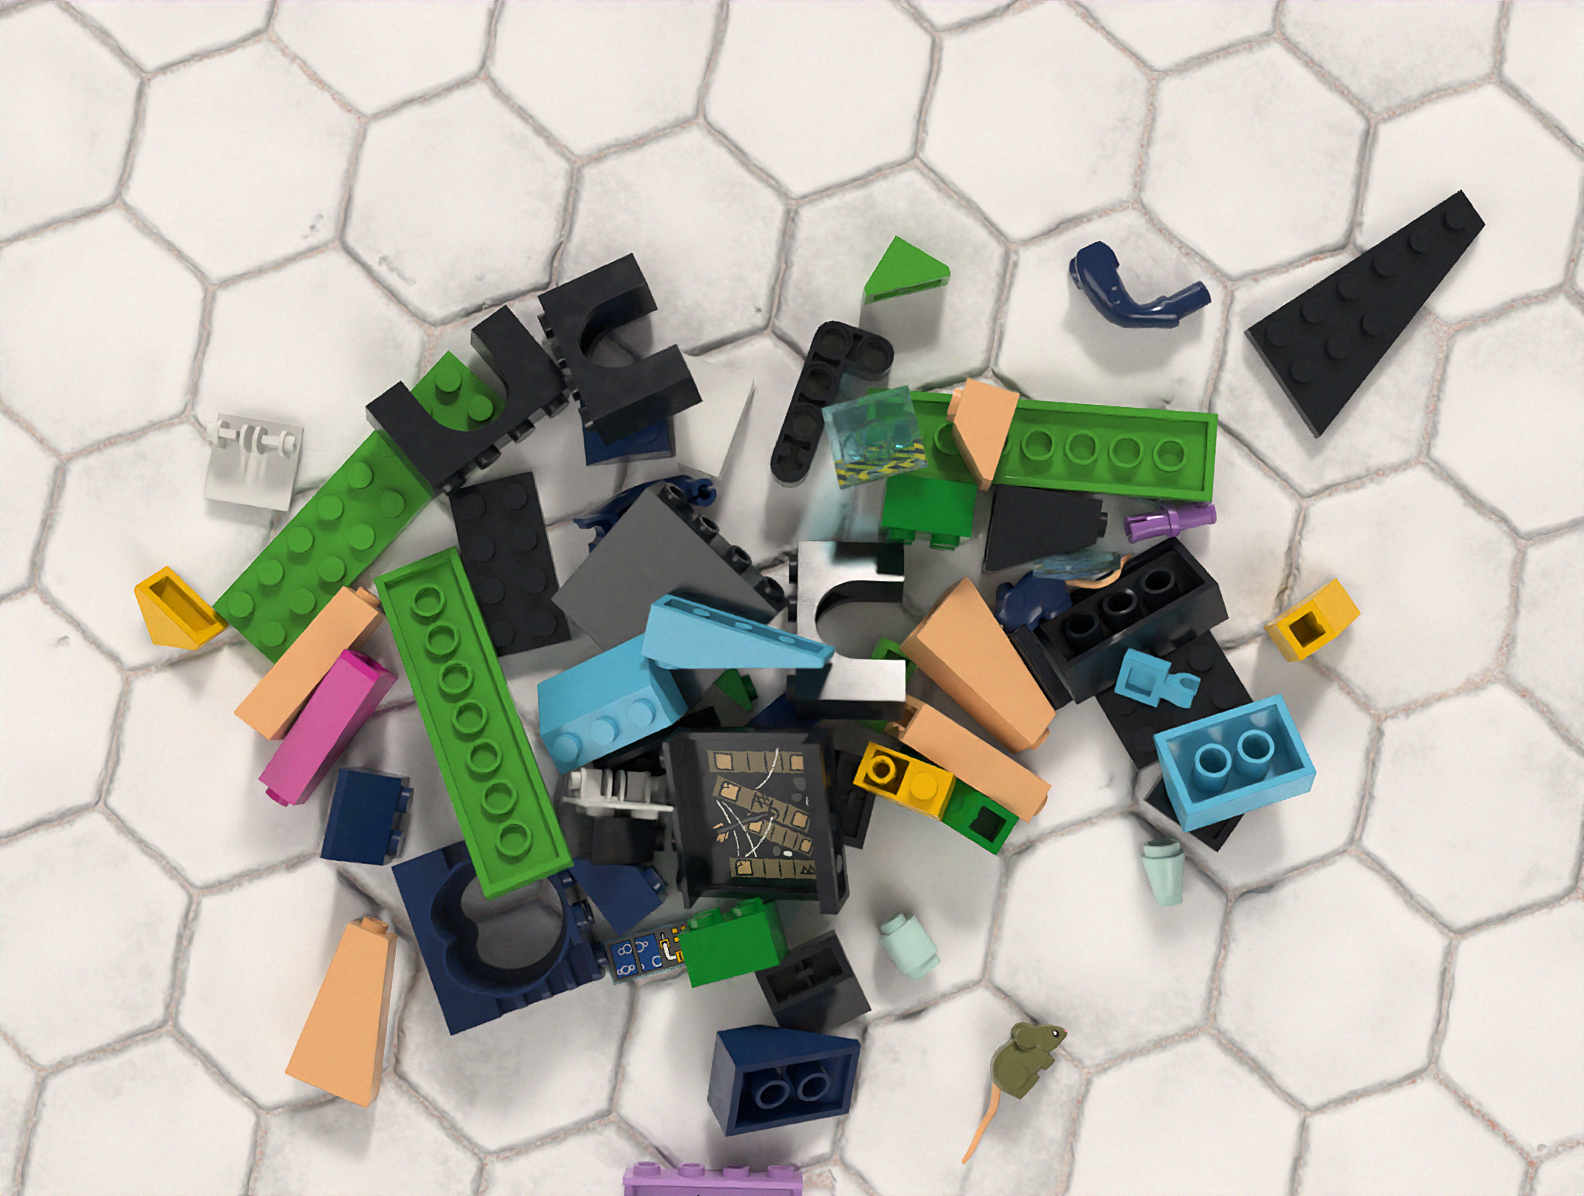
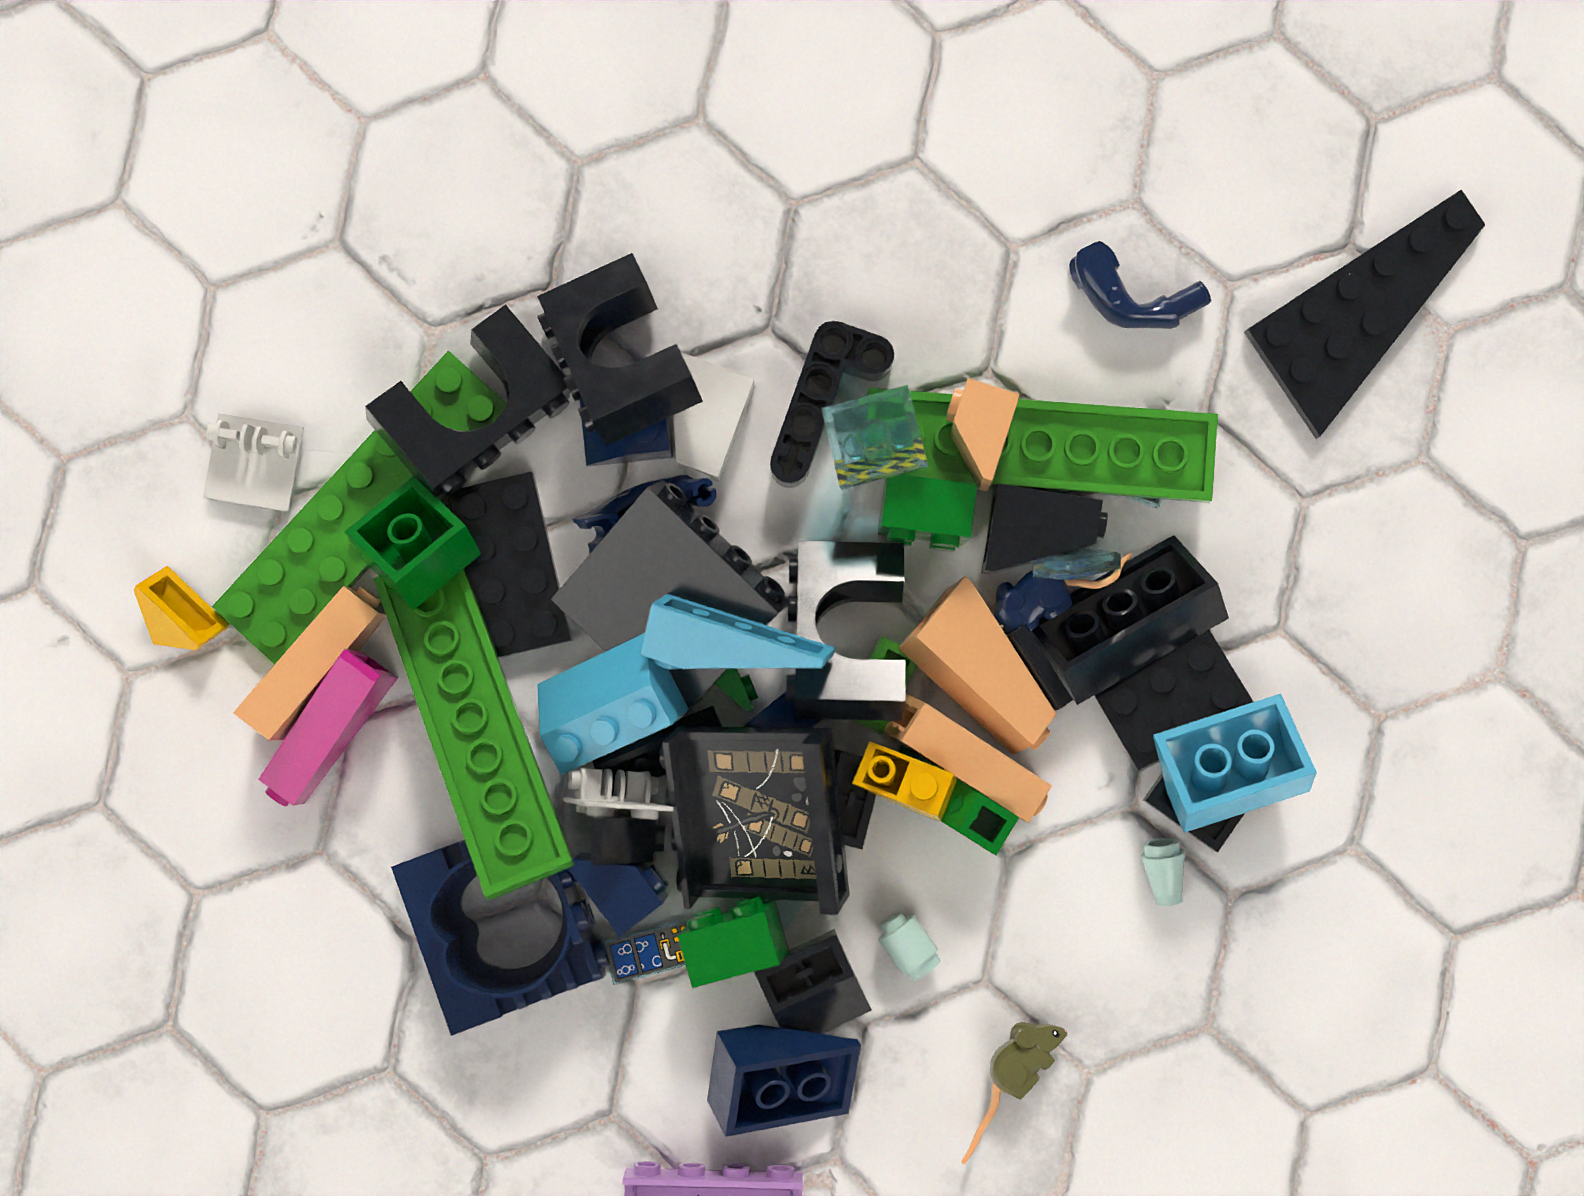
light nougat slope [284,916,398,1108] -> none
dark blue slope [320,766,414,866] -> none
bright green slope [862,236,951,305] -> none
medium azure plate [1114,648,1201,708] -> none
medium lavender pin [1124,501,1217,544] -> none
yellow slope [1263,578,1361,662] -> none
none -> green brick [344,476,481,610]

